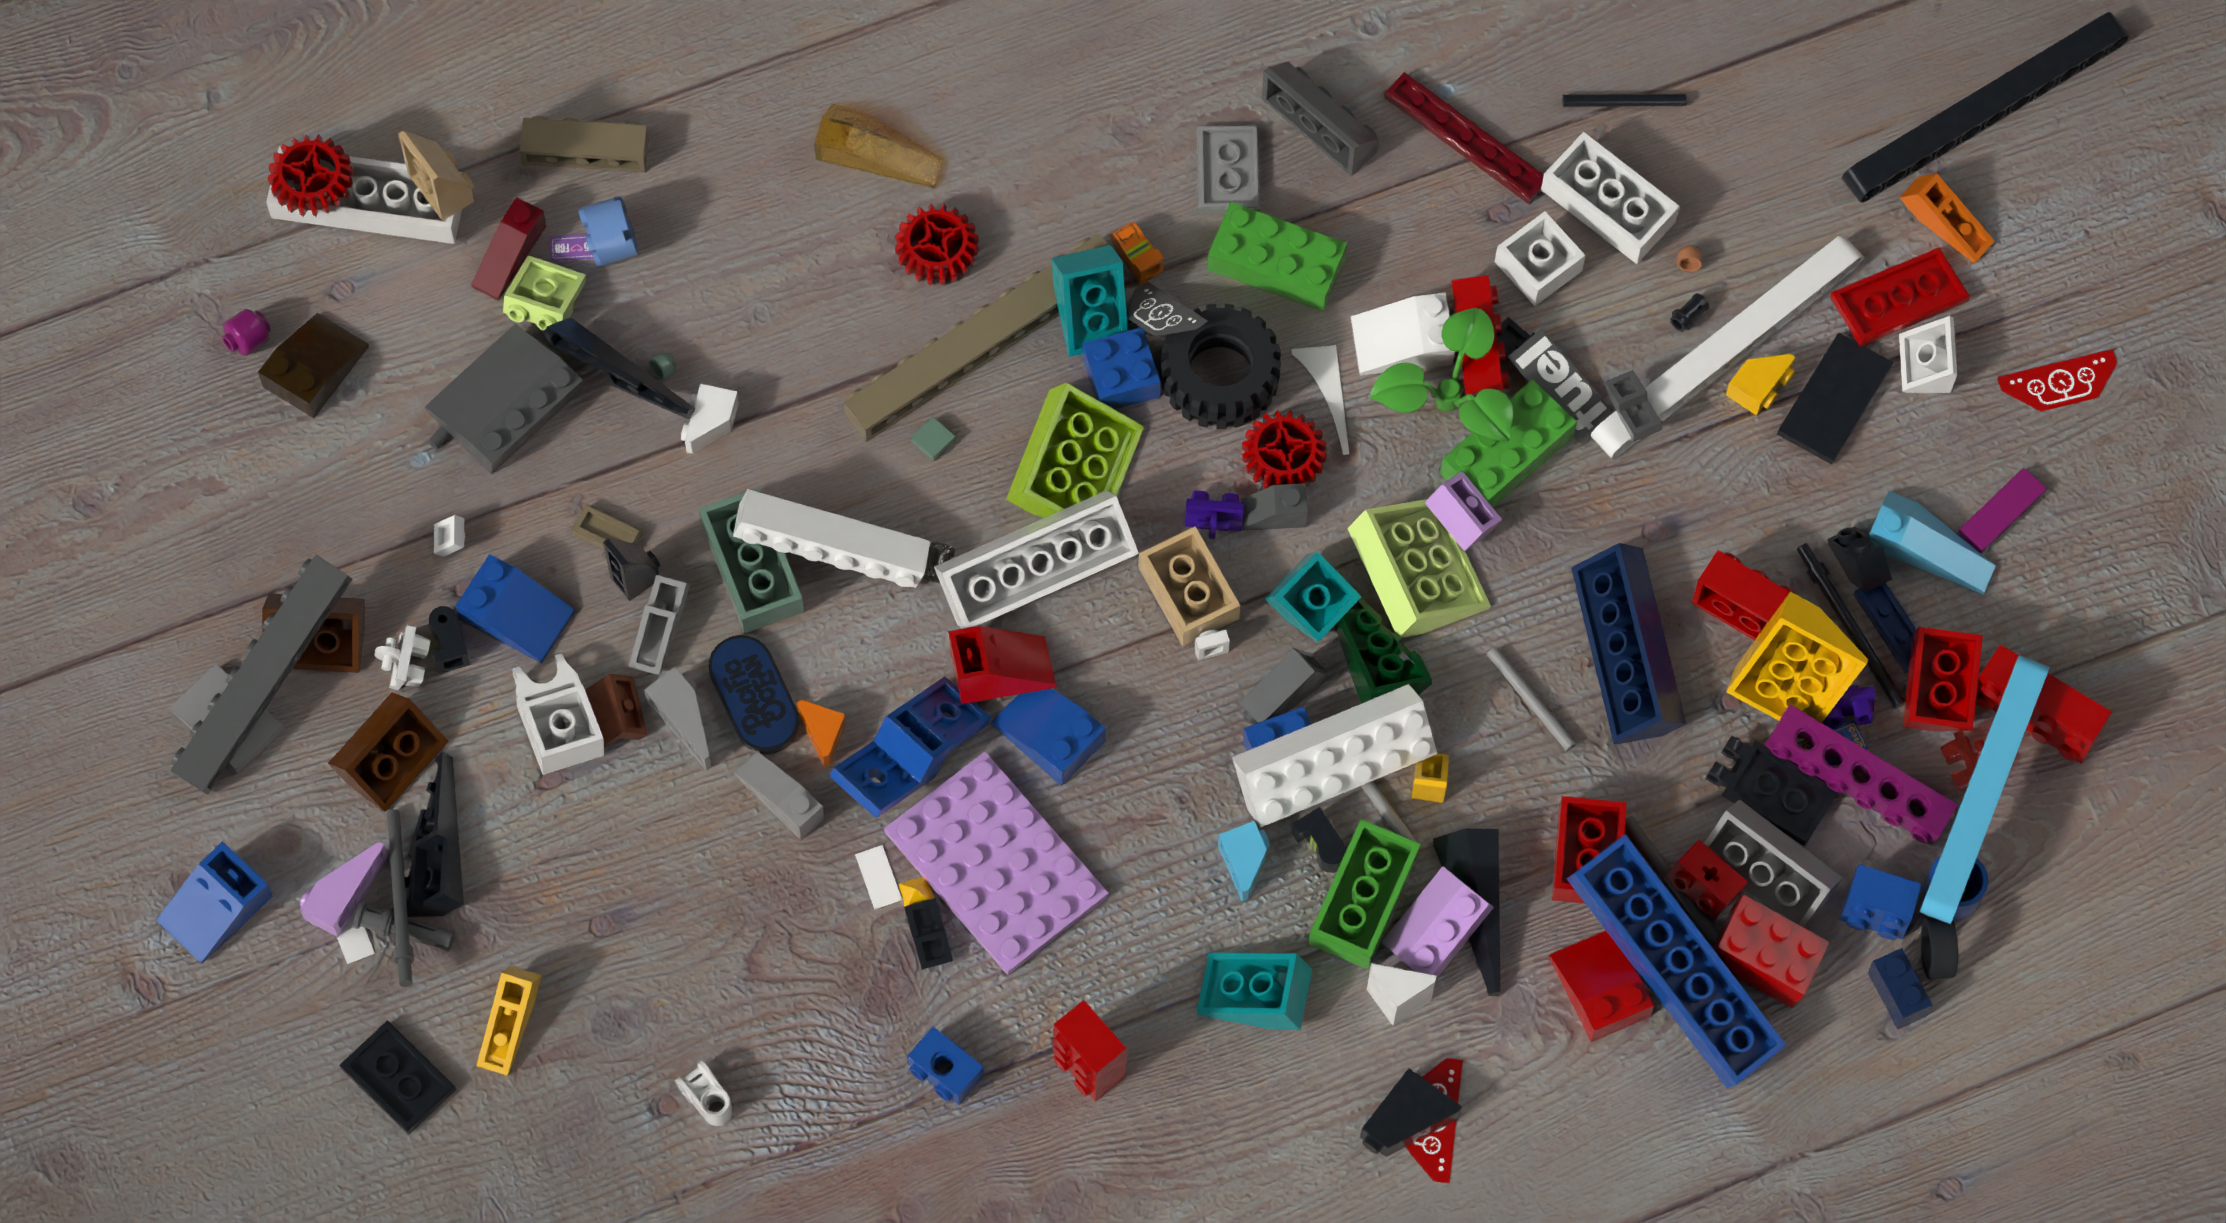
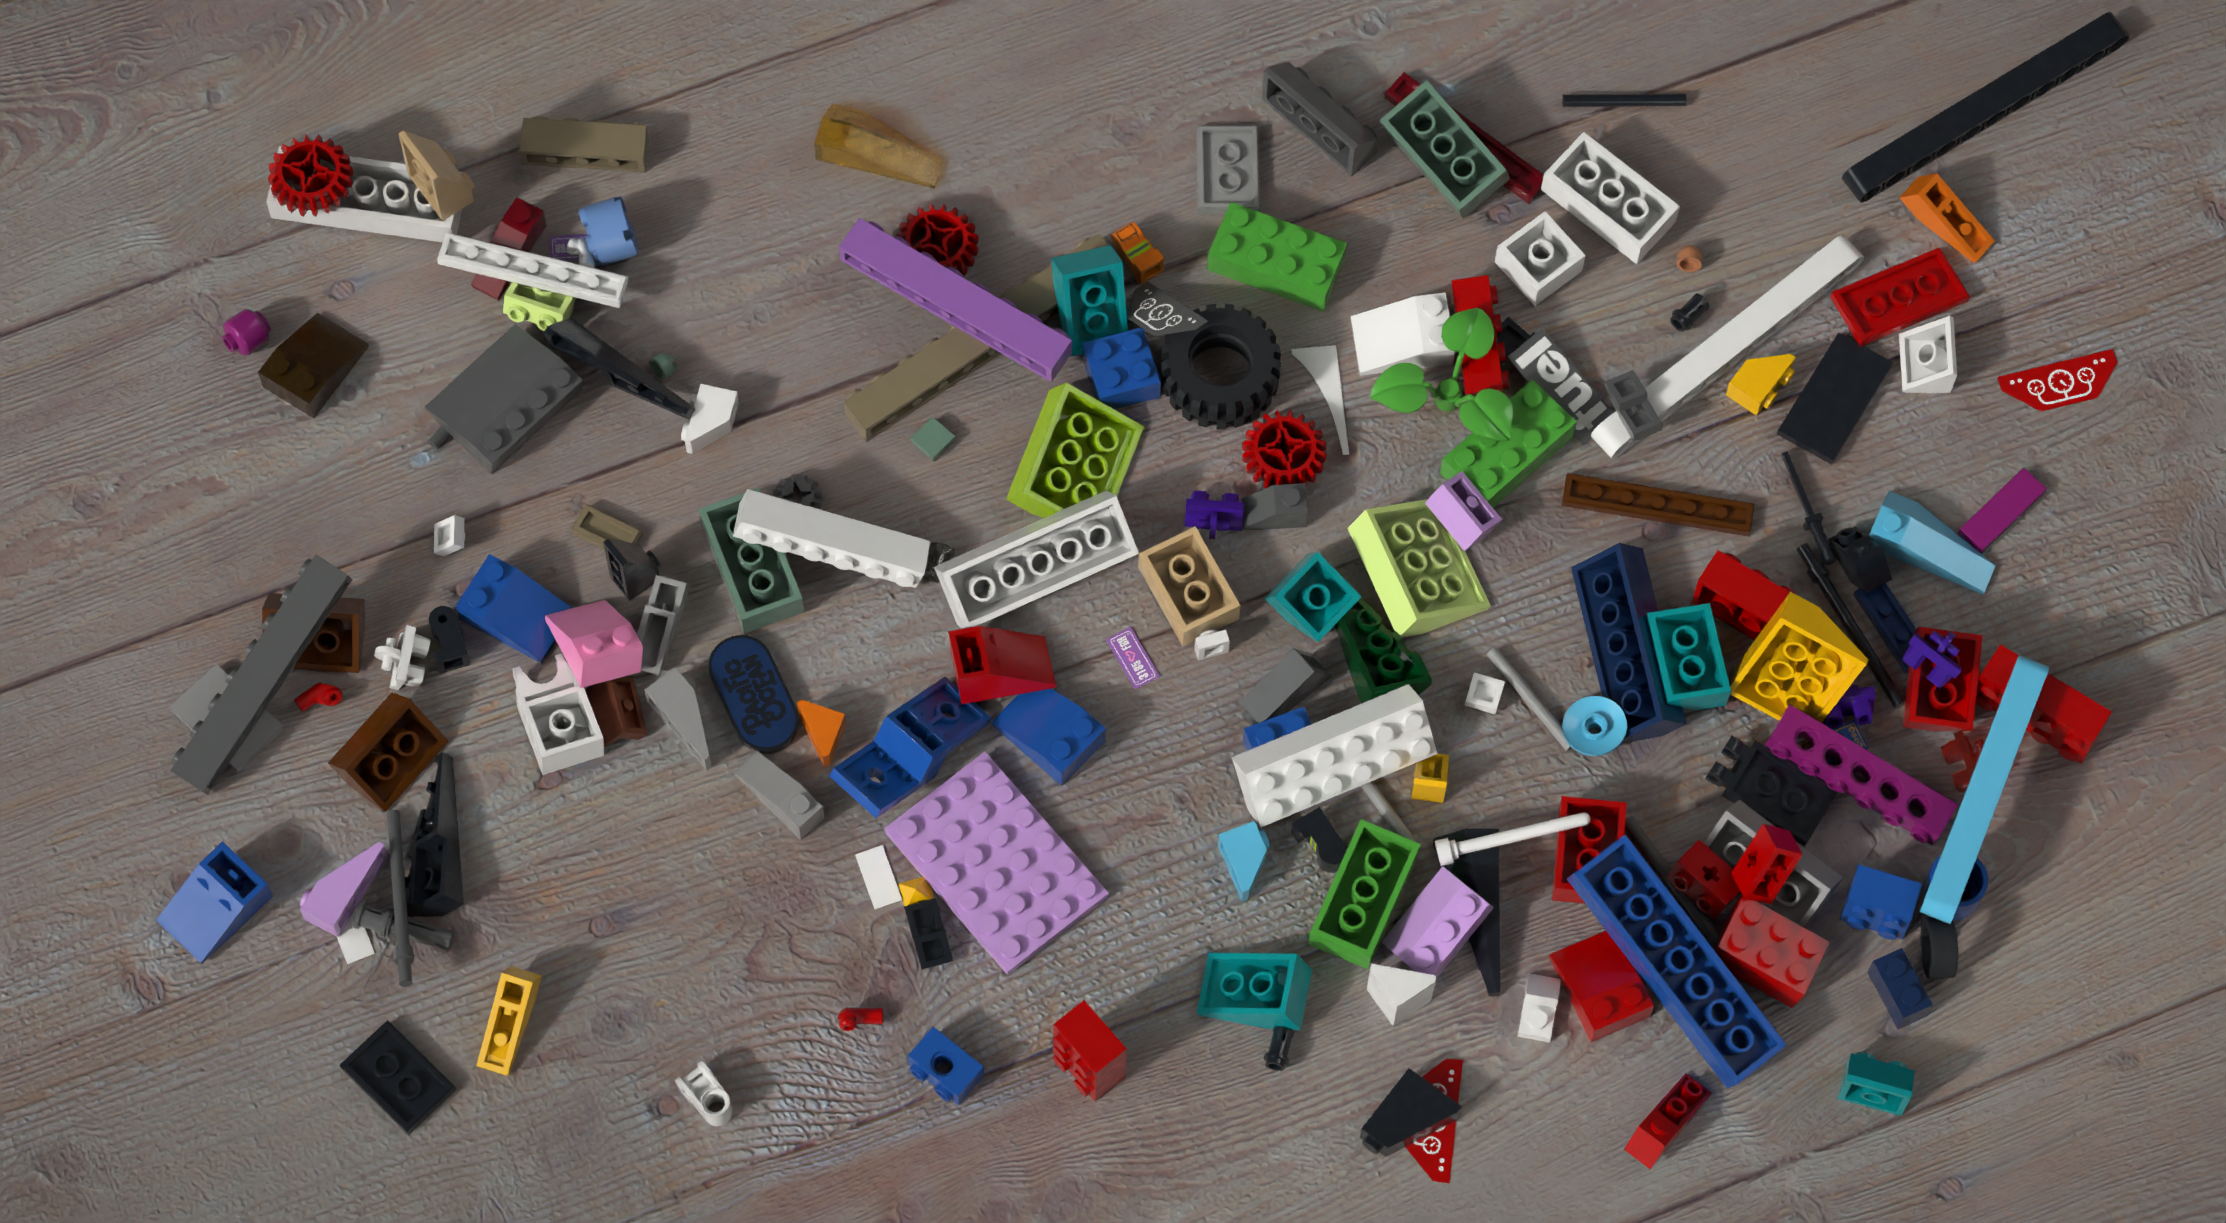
none -> red arm [294,683,343,712]
none -> white tile [437,232,628,308]
none -> bright pink slope [545,600,643,688]
none -> white arm [568,237,595,268]
none -> flat silver gear [773,474,823,510]
none -> red arm [838,1007,883,1031]
none -> medium lavender brick [839,218,1072,382]
none -> medium lavender sticker [1106,627,1160,689]
none -> black pin [1264,1026,1294,1071]
none -> sand green brick [1380,80,1510,219]
none -> white piece [1435,812,1591,866]
none -> white plate [1465,673,1505,715]
none -> white slope [1517,973,1561,1043]
none -> reddish brown tile [1561,473,1755,537]
none -> medium azure dish [1562,696,1627,756]
none -> red slope [1624,1073,1712,1170]
none -> teal slope [1647,603,1731,711]
none -> red brick [1731,824,1803,904]
none -> black sword [1782,451,1837,565]
none -> teal slope [1837,1052,1915,1116]
none -> dark purple hips [1902,631,1962,688]

